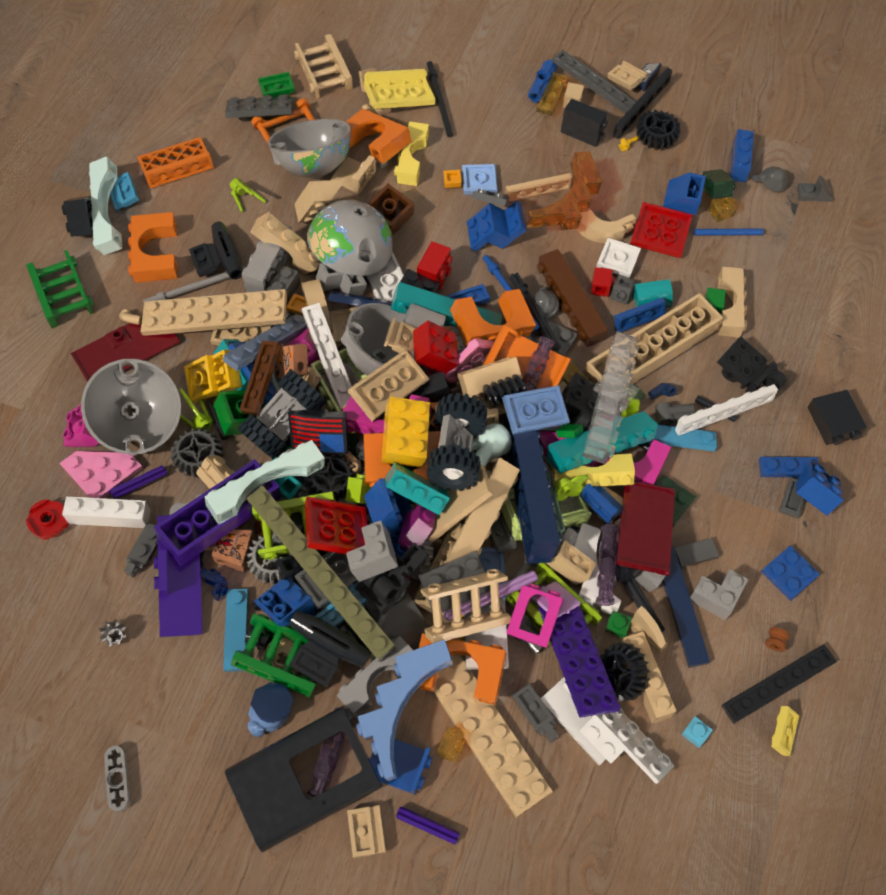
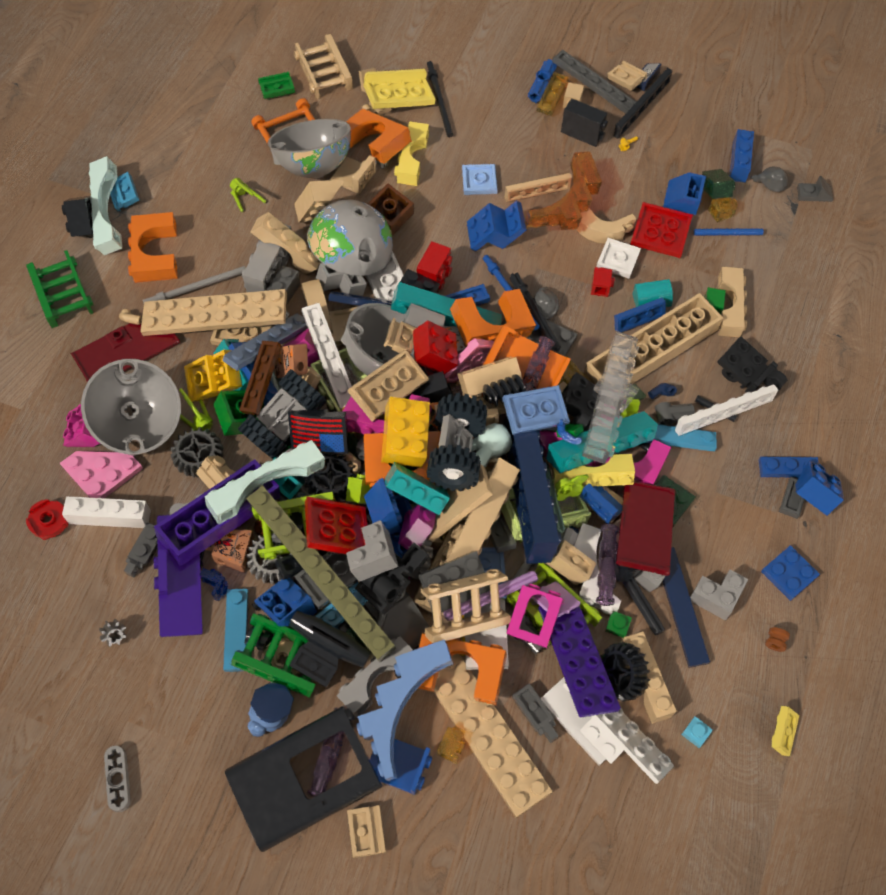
dark purple axle [110,465,167,499] -> none
orange fence [137,137,214,189] -> none
black plate [189,221,243,280] -> none
black piece [205,400,229,440] -> none
dark grey plate [225,94,293,118] -> none
light orange plate [286,293,307,316] -> none
dark purple axle [396,806,460,844] -> none
light orange plate [443,170,461,188] -> none
dark grey plate [471,189,513,207] -> none
reddish brown brick [537,249,608,347] -> none
dark grey bracket [610,275,635,304] -> none
tan plate [630,606,668,653] -> none
black gear [636,109,681,150] -> none
dark grey tile [675,538,719,568] -> none
black tile [721,644,837,724] -> none
black brick [807,390,867,445] -> none
none -> blue piece [557,419,582,445]

